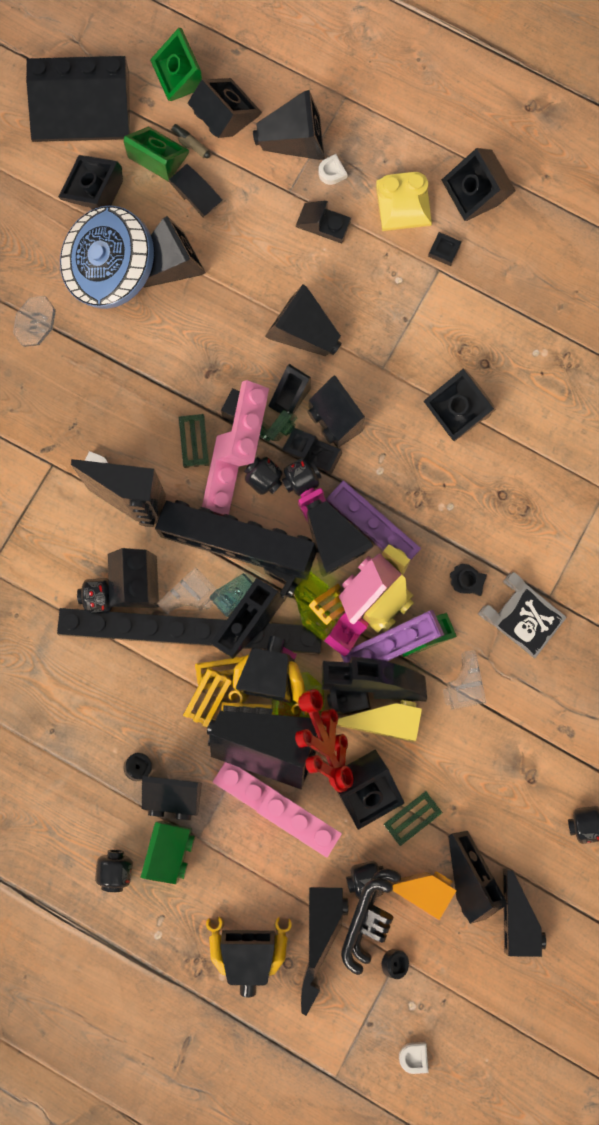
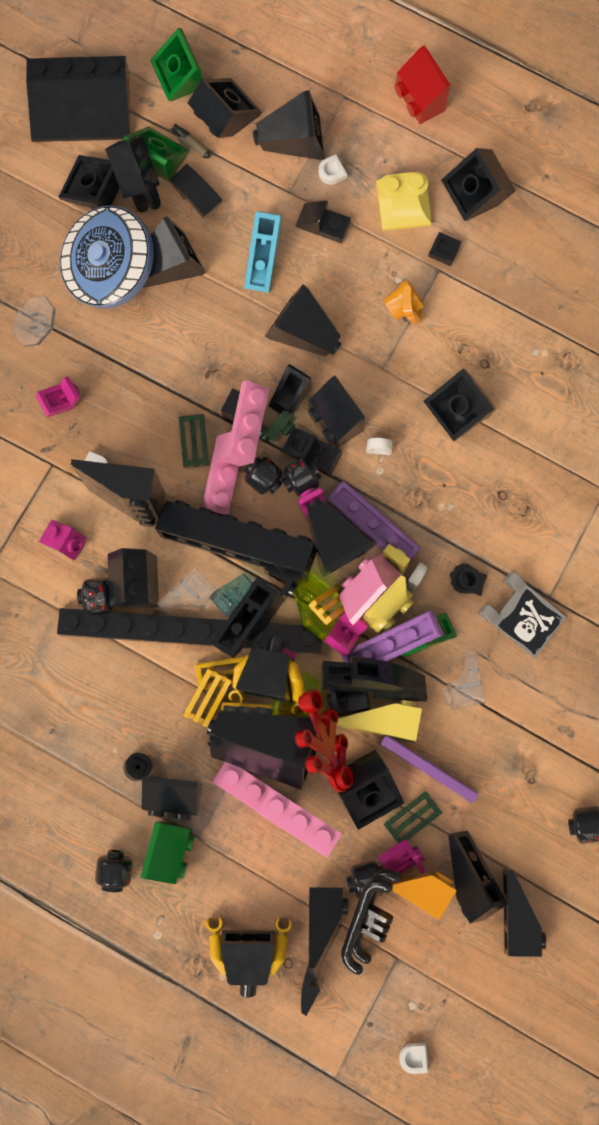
black tile [381,949,409,979] -> none
none -> dark pink bracket [35,376,80,418]
none -> dark pink bracket [39,519,87,560]
none -> black hinge [105,135,161,212]
none -> medium azure slope [244,210,284,293]
none -> white tile [366,438,393,455]
none -> medium lavender tile [379,735,478,803]
none -> dark pink bracket [379,839,426,874]
none -> light orange piece [383,279,425,324]
none -> red slope [394,45,450,124]
none -> white tile [407,562,428,591]

